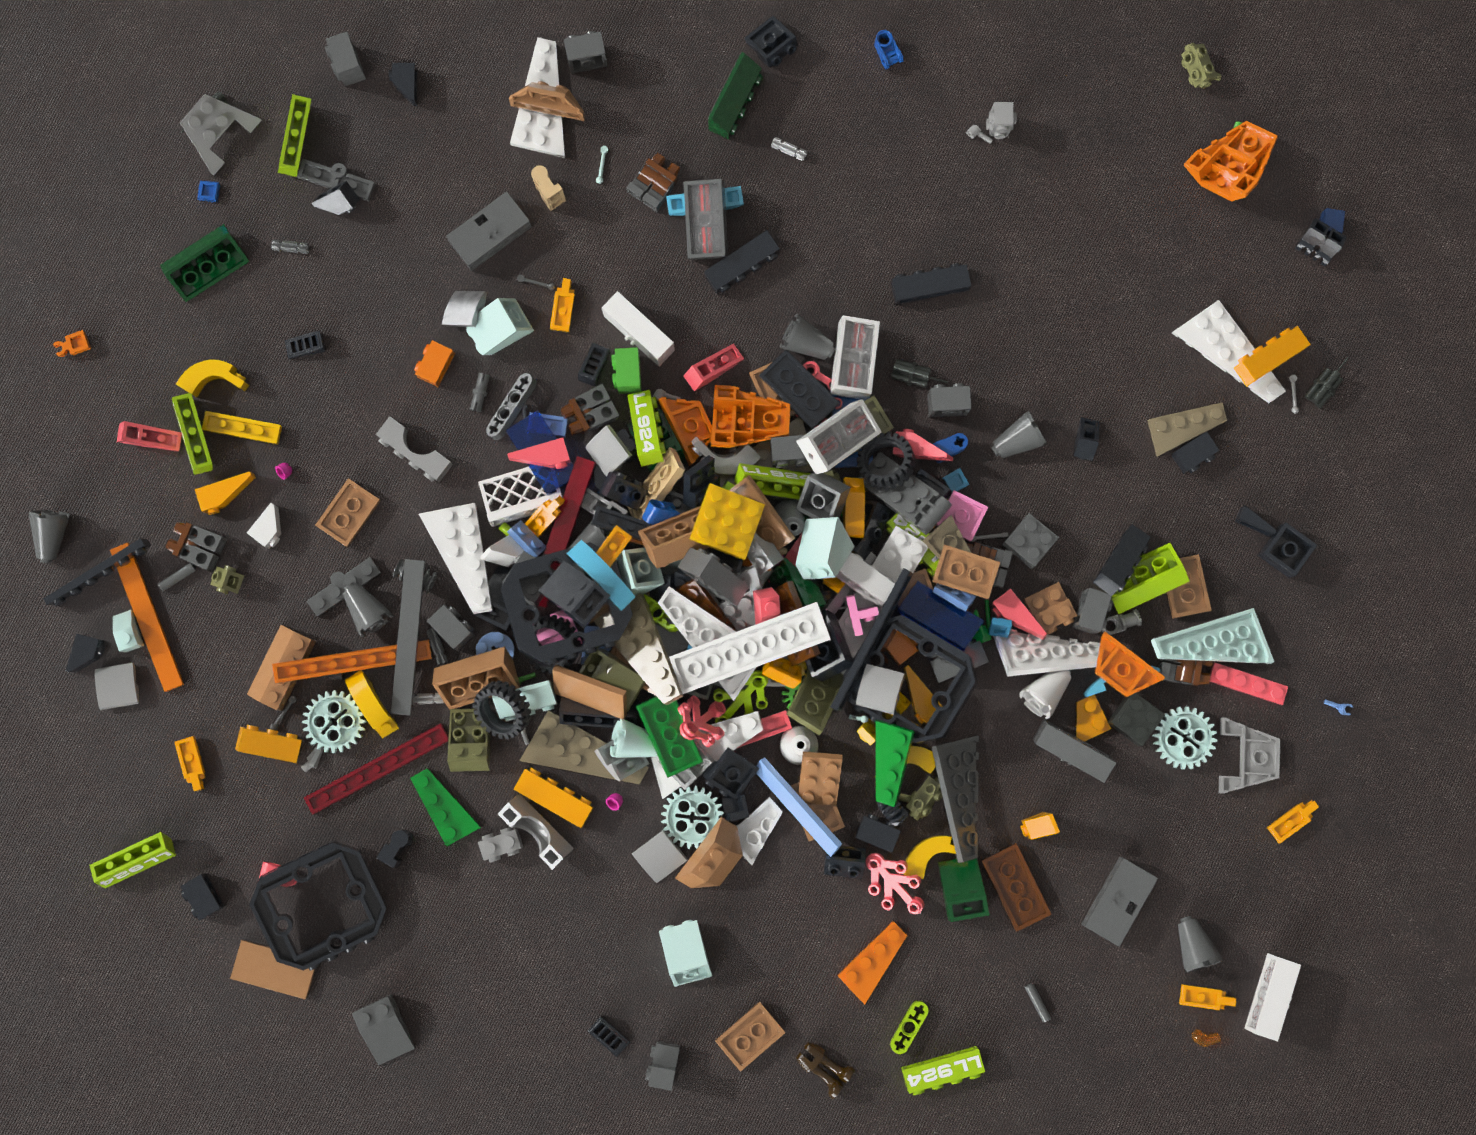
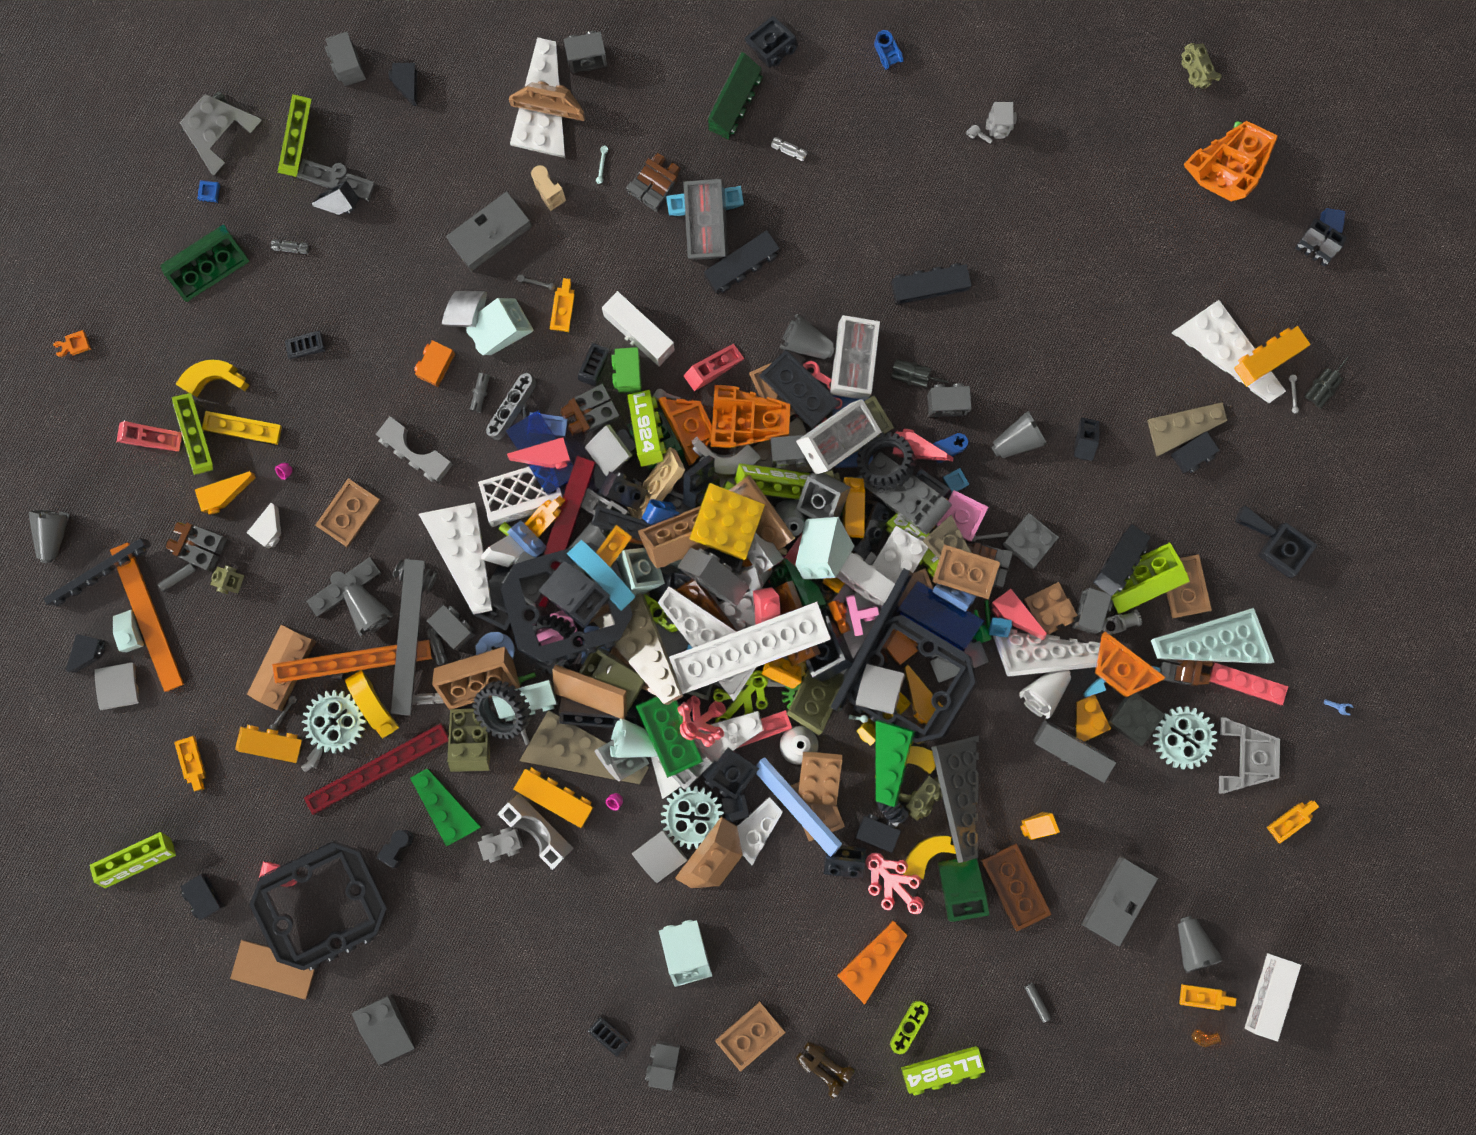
none -> orange plate [828,600,851,634]

